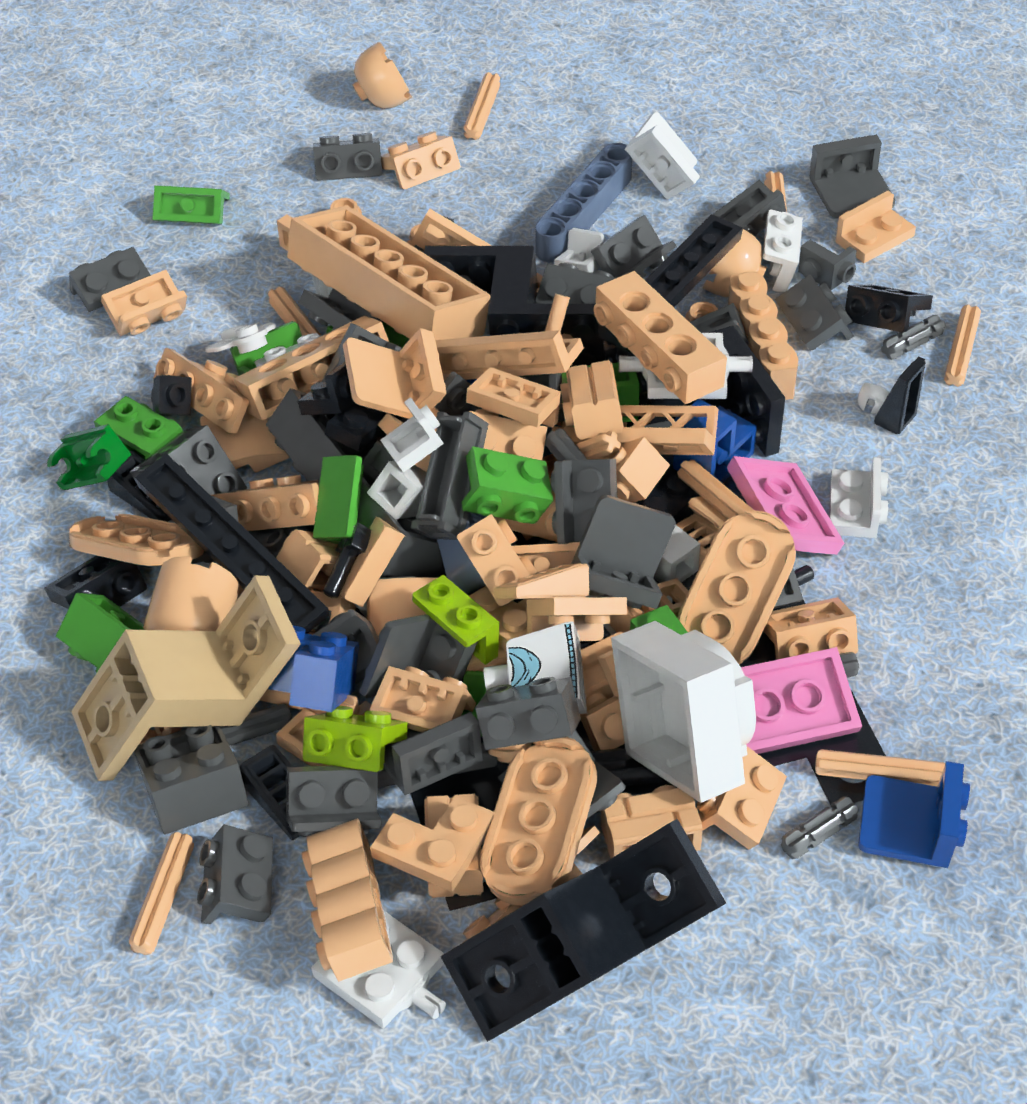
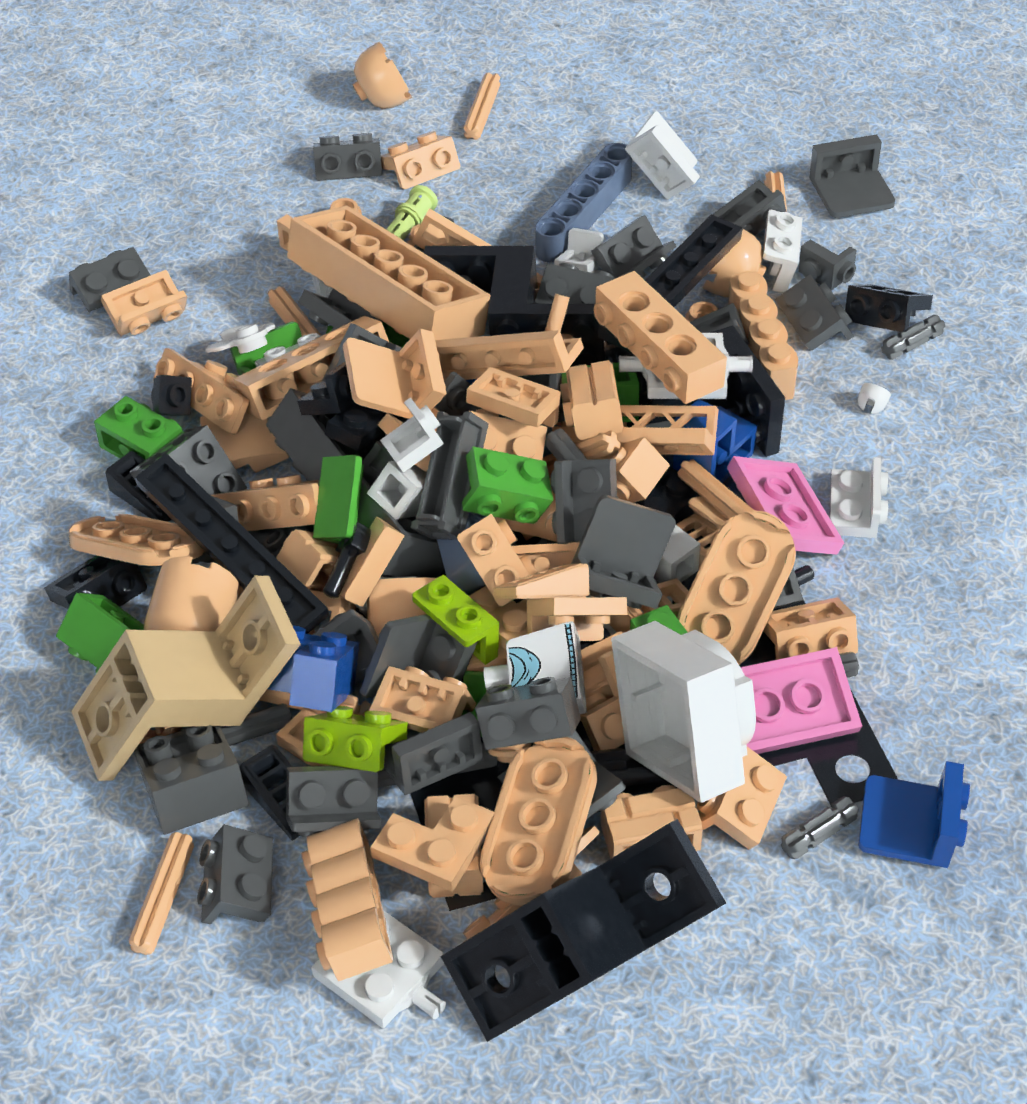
green hinge [47,424,132,490] -> none
bright green panel [153,185,230,225] -> none
light nougat axle [815,749,945,787] -> none
light nougat bracket [835,191,916,263] -> none
black slope [874,356,926,434] -> none
light nougat axle [944,304,981,387] -> none
none -> yellowish green pin [386,185,438,241]

